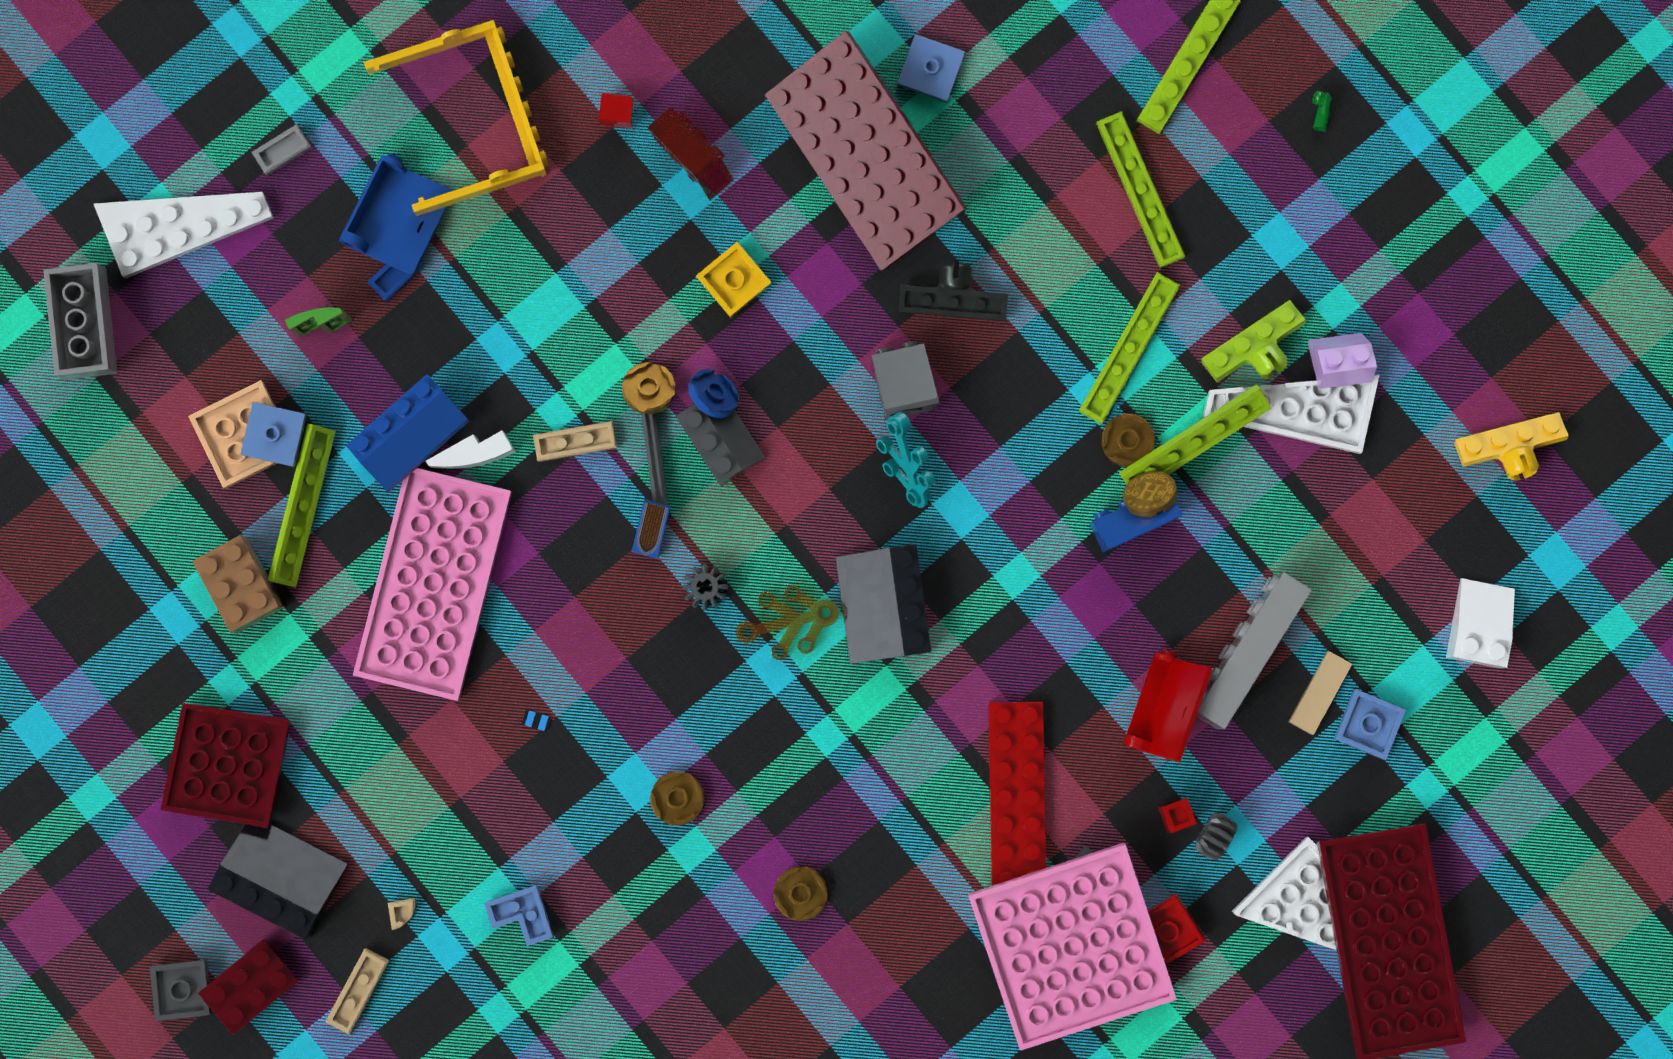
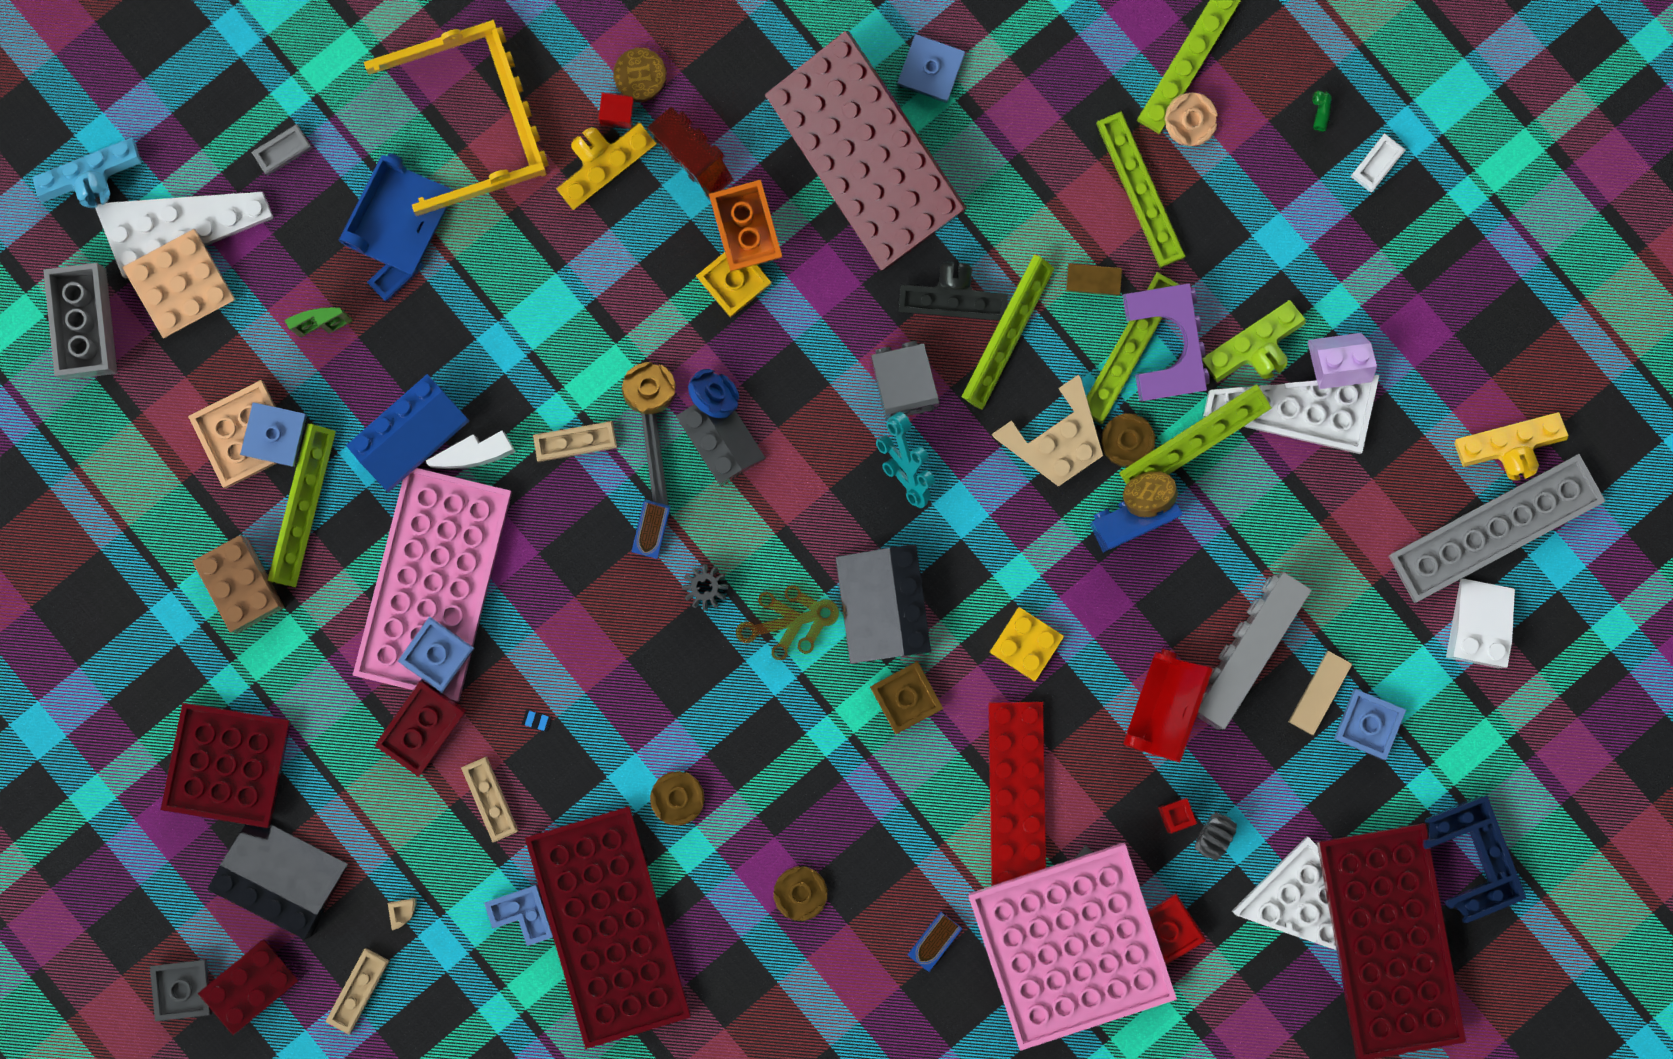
none -> medium azure plate [32,137,141,208]
none -> light nougat plate [122,229,235,338]
none -> dark red plate [374,679,466,777]
none -> medium blue plate [398,617,475,693]
none -> tan tile [461,757,519,843]
none -> dark red plate [525,806,691,1049]
none -> yellow plate [556,123,656,210]
none -> pearl gold tile [613,48,667,102]
none -> orange slope [709,180,783,272]
none -> pearl gold plate [870,661,943,735]
none -> tile [907,911,962,972]
none -> lime tile [961,254,1054,410]
none -> yellow plate [989,607,1064,682]
none -> tan wing [992,375,1103,486]
none -> pearl gold tile [1066,264,1122,296]
none -> medium lavender arch [1122,283,1210,401]
none -> light nougat tile [1165,92,1217,146]
none -> white tile [1350,133,1406,193]
none -> light grey plate [1388,454,1605,603]
none -> dark blue wedge [1423,795,1527,923]

